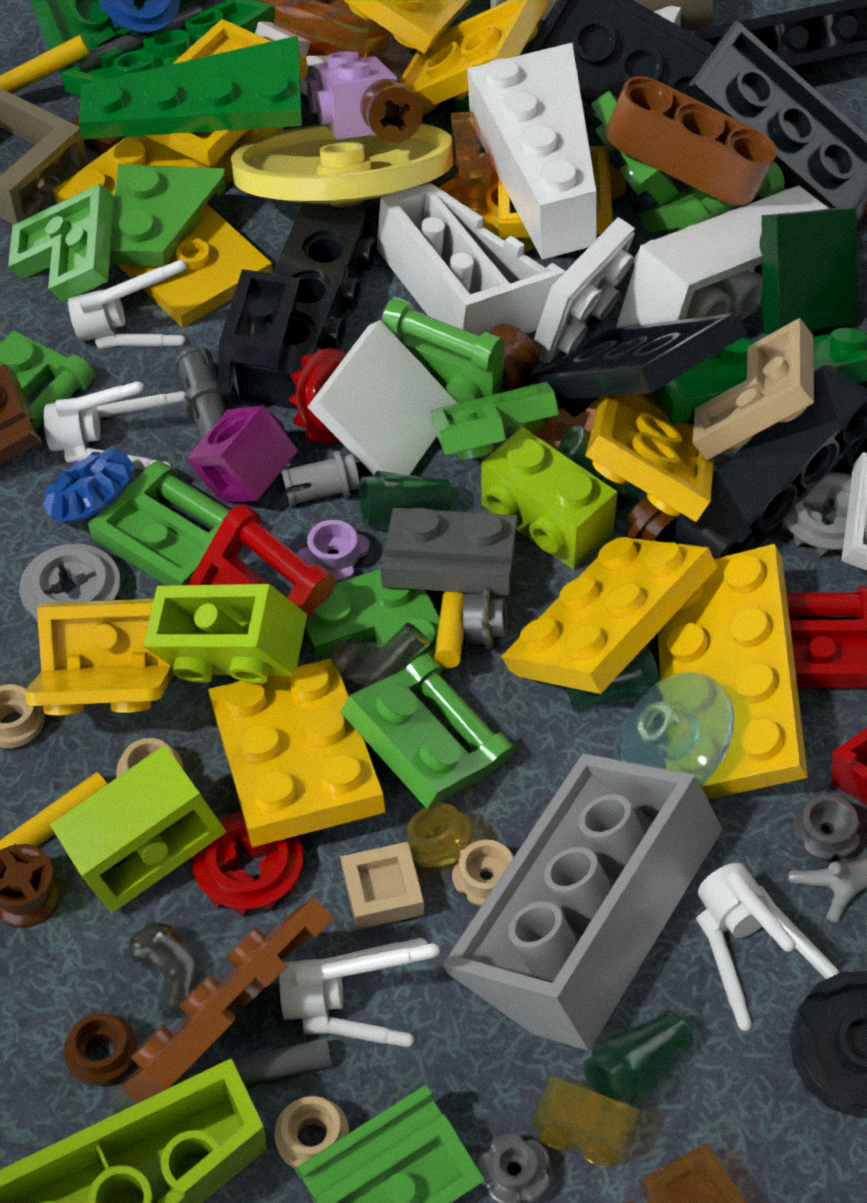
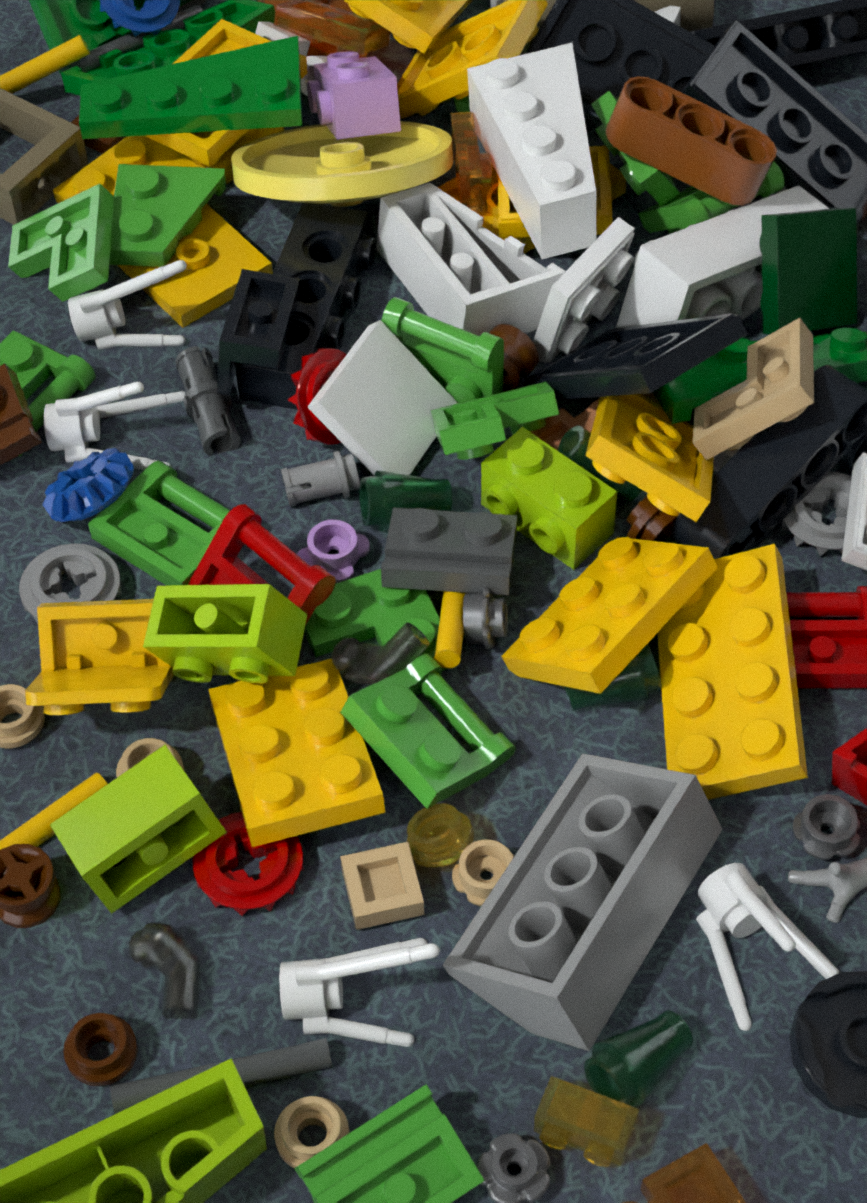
dark orange wing [121,897,334,1103] -> none
magenta brick [186,405,298,502] -> none
reddish brown wheel [360,79,423,143] -> none
clear light blue dish [620,672,734,785] -> none

